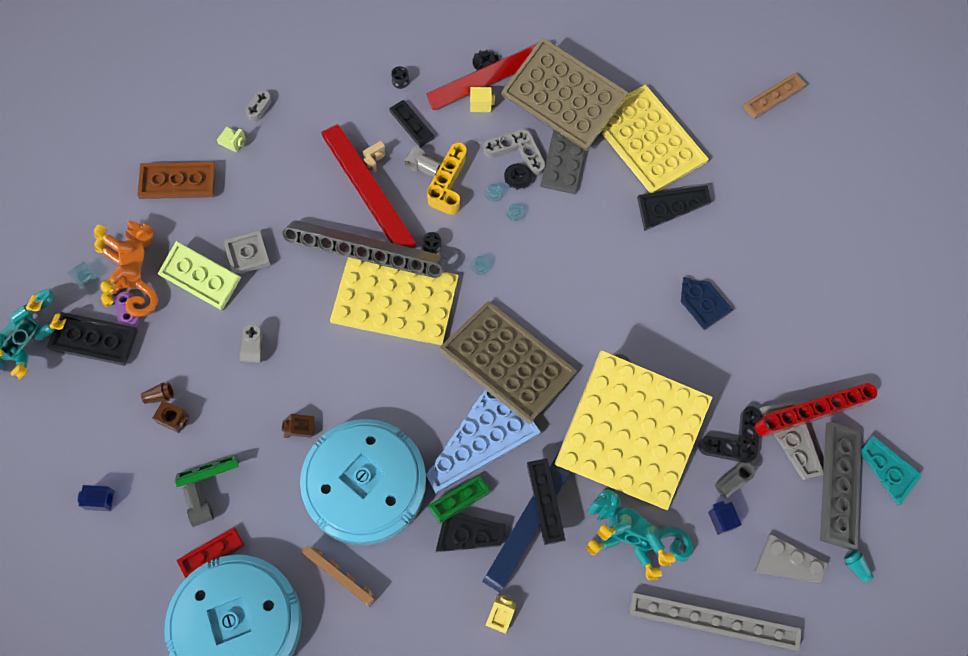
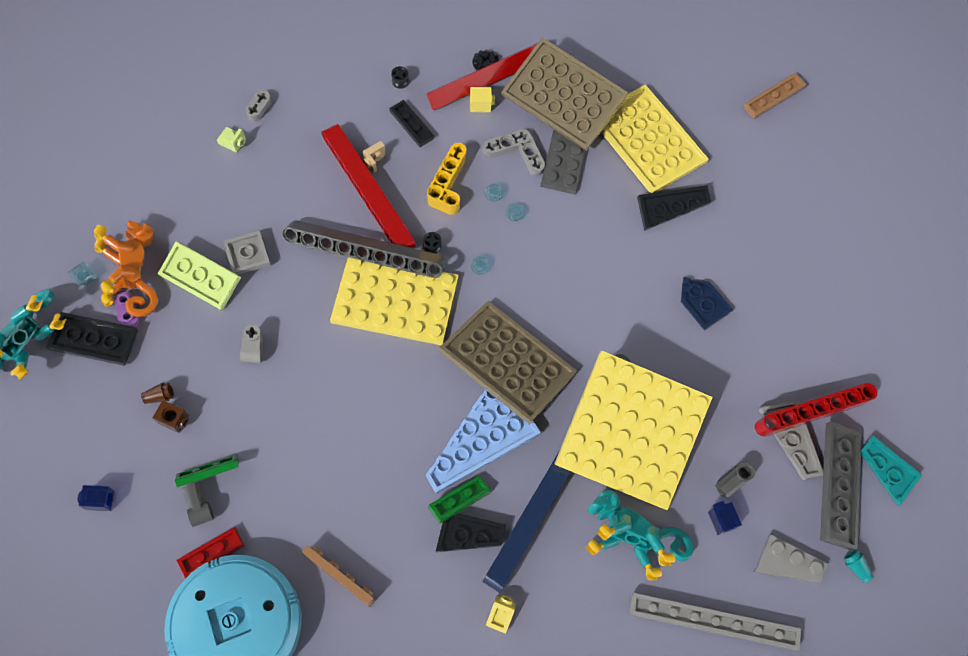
dark orange plate [137,162,216,199] -> none
reddish brown bracket [282,414,314,438] -> none
medium azure piece [300,419,426,546] -> none
light grey piece [404,147,442,177] -> none
black gear [504,163,532,190] -> none
black plate [527,458,566,545] -> none
black beam [698,406,761,463] -> none

